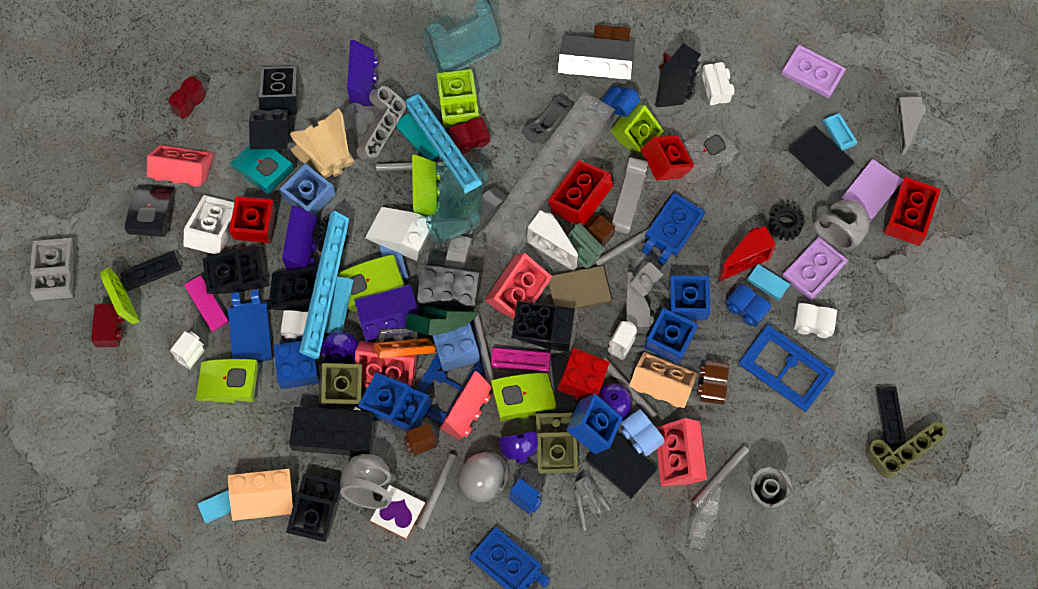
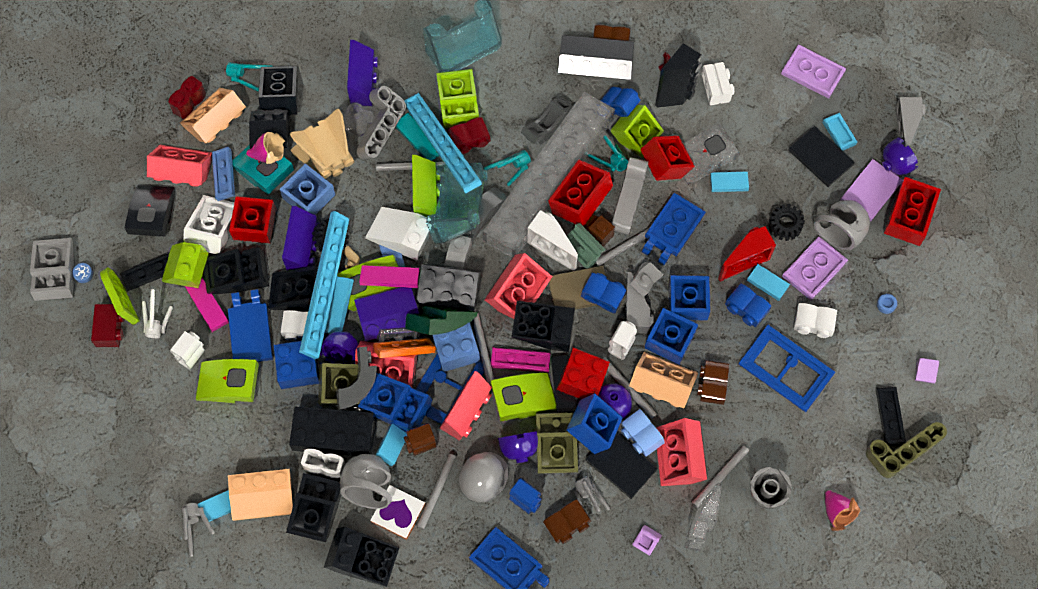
none -> medium blue tile [72,263,93,283]
none -> white plant [142,289,173,338]
none -> lime slope [162,242,209,288]
none -> light nougat slope [180,88,246,143]
none -> light grey plant [182,503,215,557]
none -> medium blue tile [212,147,235,201]
none -> teal plant [226,62,273,92]
none -> tan hat [246,132,285,164]
none -> white brick [301,449,345,480]
none -> black slope [324,527,399,587]
none -> dark grey arch [336,347,377,410]
none -> tan arm [342,246,360,270]
none -> dark pink tile [359,265,420,288]
none -> medium azure tile [376,424,407,466]
none -> teal plant [483,150,531,186]
none -> reddish brown brick [543,499,592,544]
none -> blue brick [581,273,627,313]
none -> teal plant [588,136,629,172]
none -> lavender slope [632,525,662,556]
none -> medium azure tile [710,172,749,192]
none -> hat [825,490,860,531]
none -> medium blue tile [877,294,897,314]
none -> dark purple cylinder [882,137,918,175]
none -> lavender slope [915,358,939,384]

